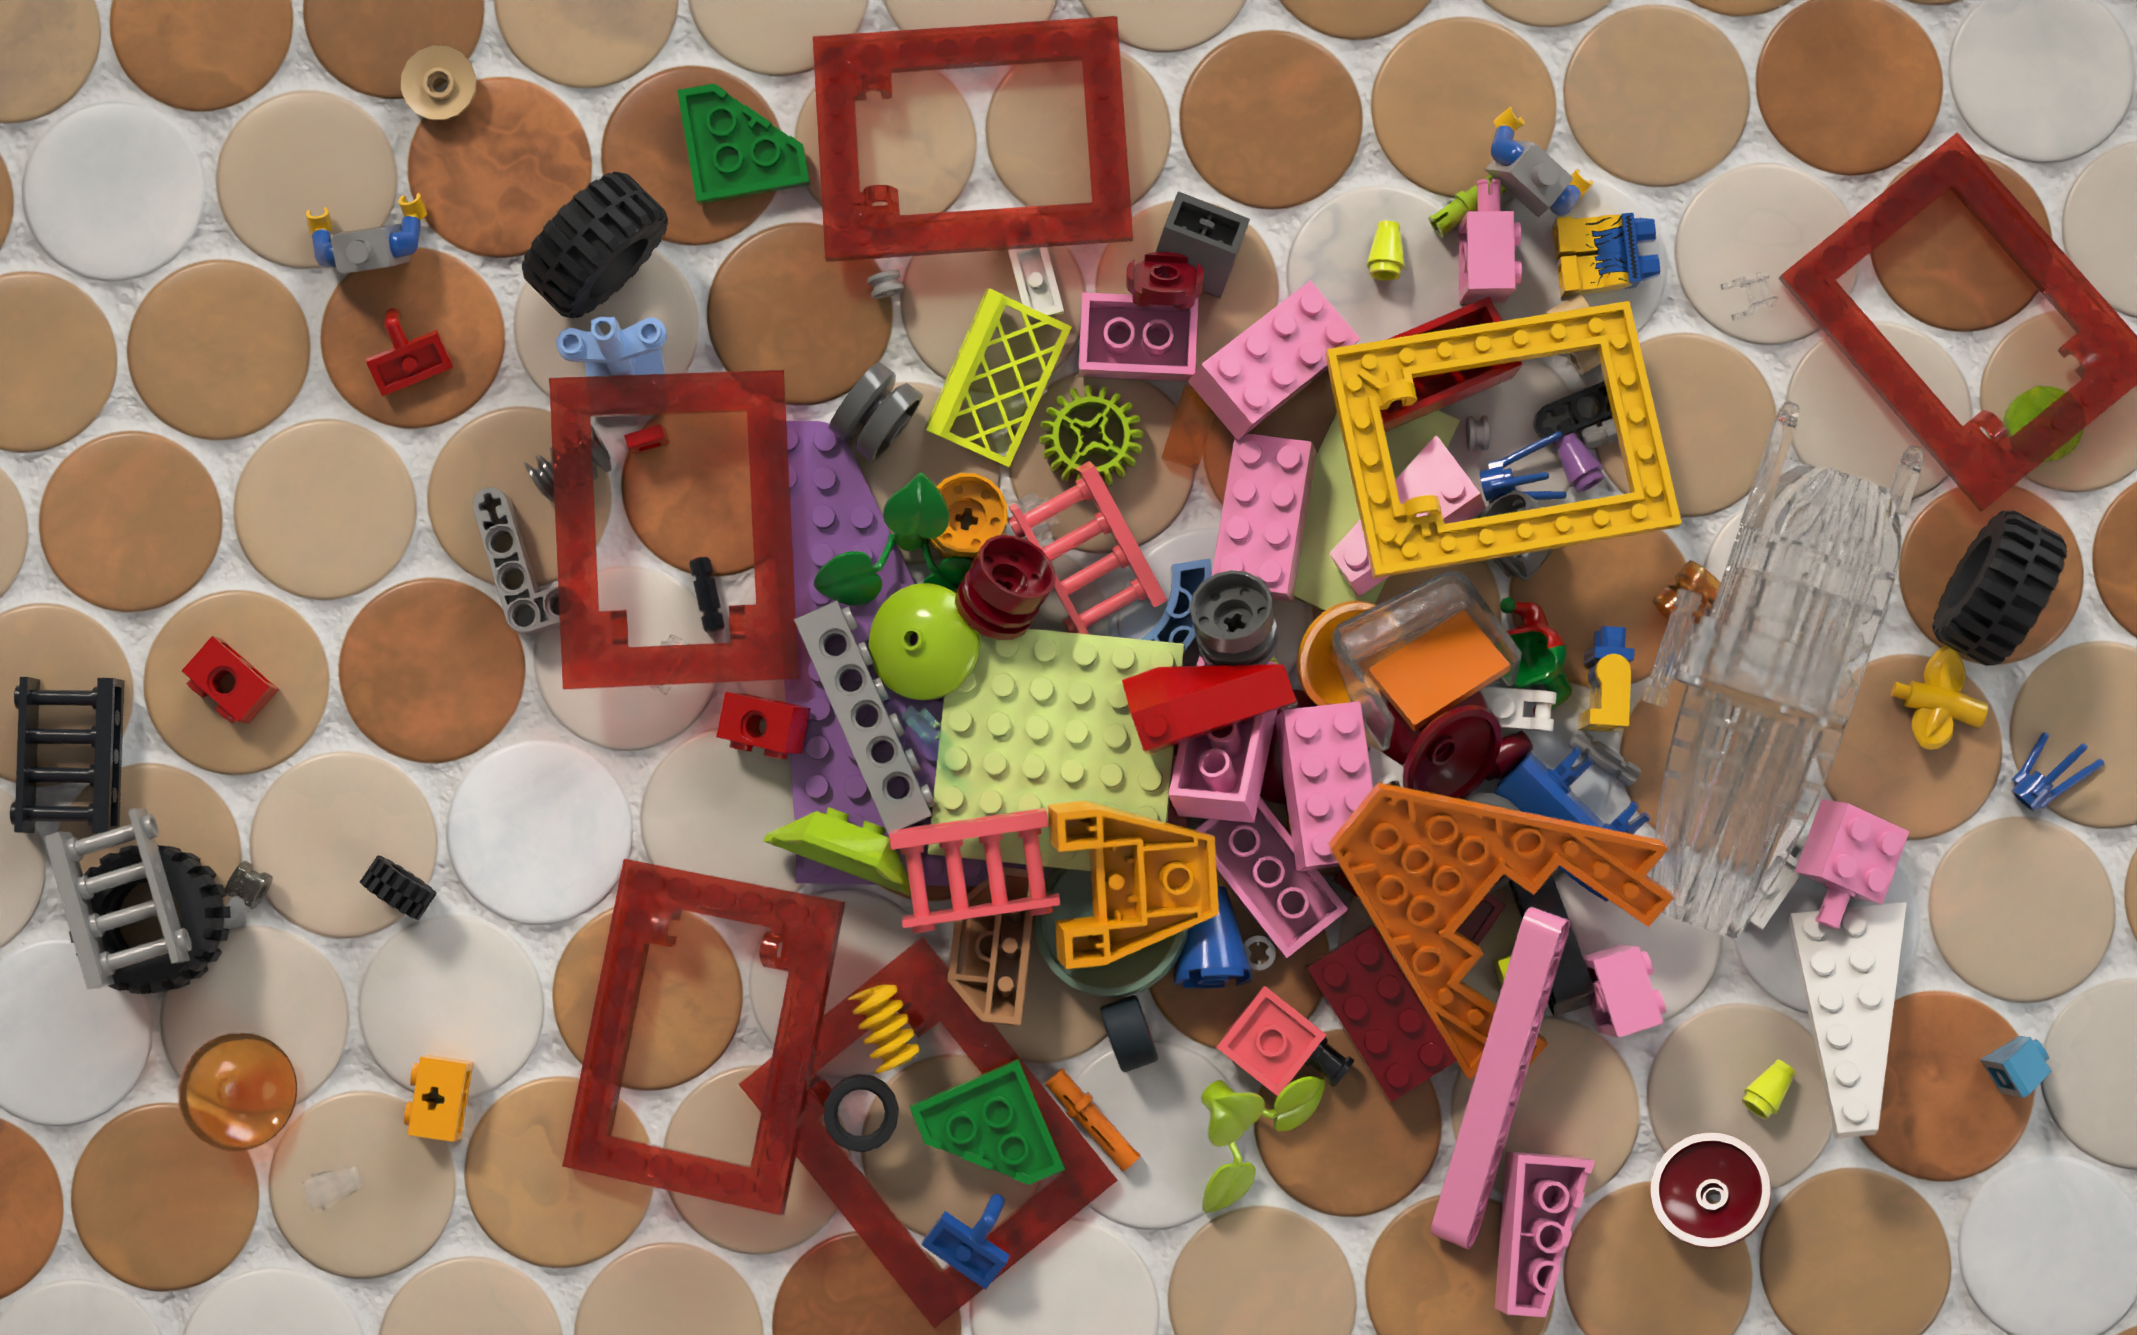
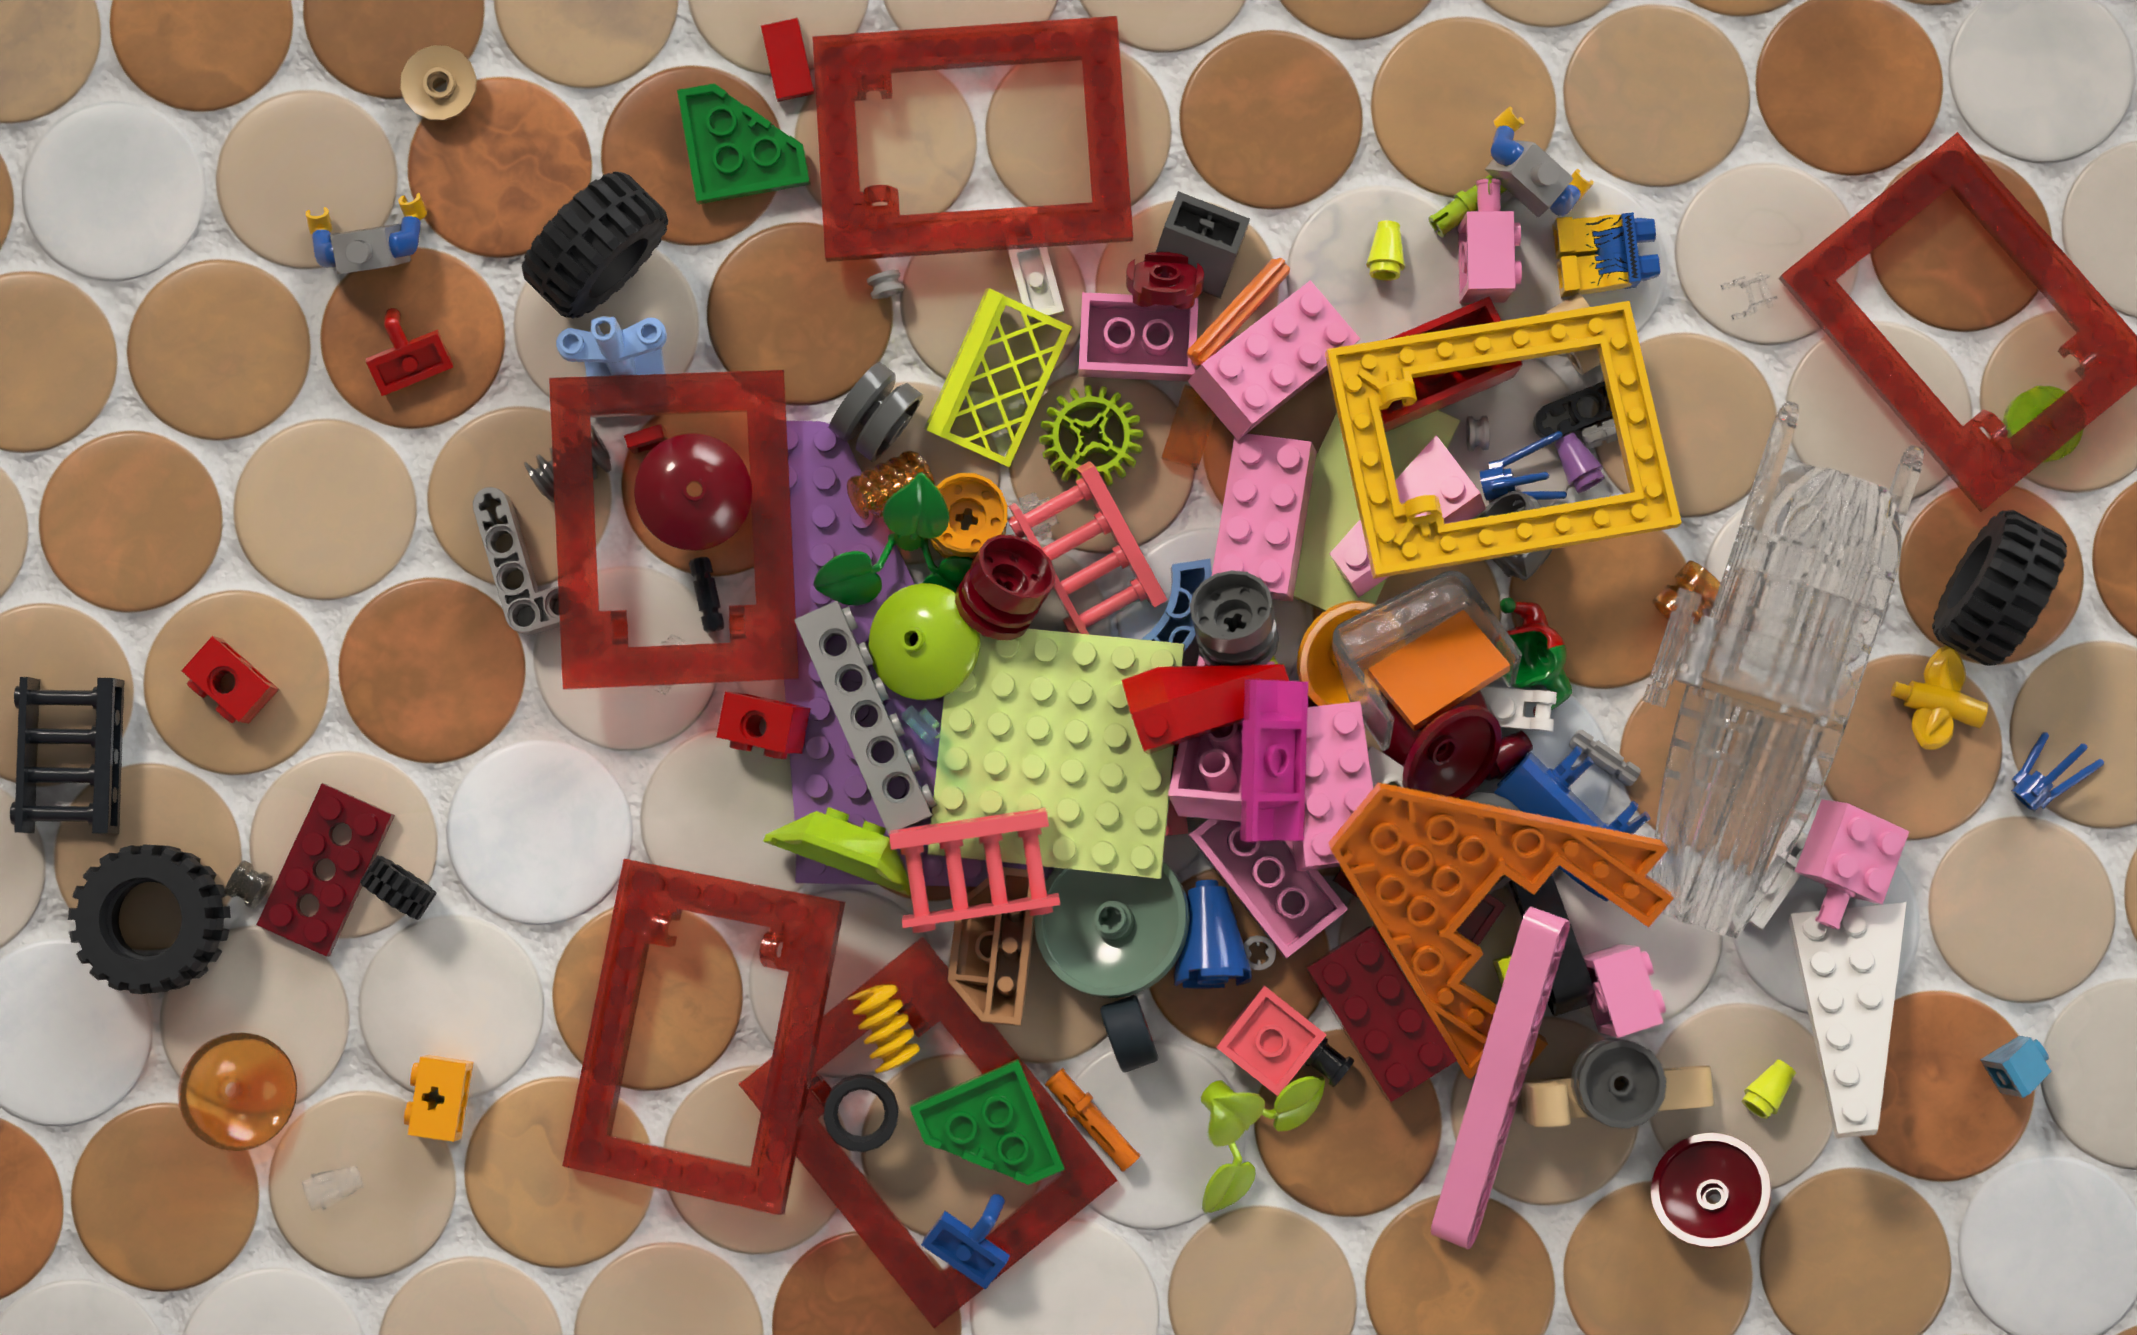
light grey fence [44,808,192,989] -> none
light orange wedge [1048,801,1219,969] -> none
bright pink wedge [1495,1151,1595,1317] -> none
yellow hips [1578,626,1634,732] -> none
none -> dark red plate [256,783,395,957]
none -> dark red dish [634,433,752,551]
none -> red tile [761,18,815,102]
none -> clear orange piece [846,451,935,520]
none -> orange axle [1187,257,1290,366]
none -> dark pink piece [1240,679,1308,842]
none -> tan beam [1521,1066,1714,1127]
none -> dark grey wheel [1571,1038,1667,1129]

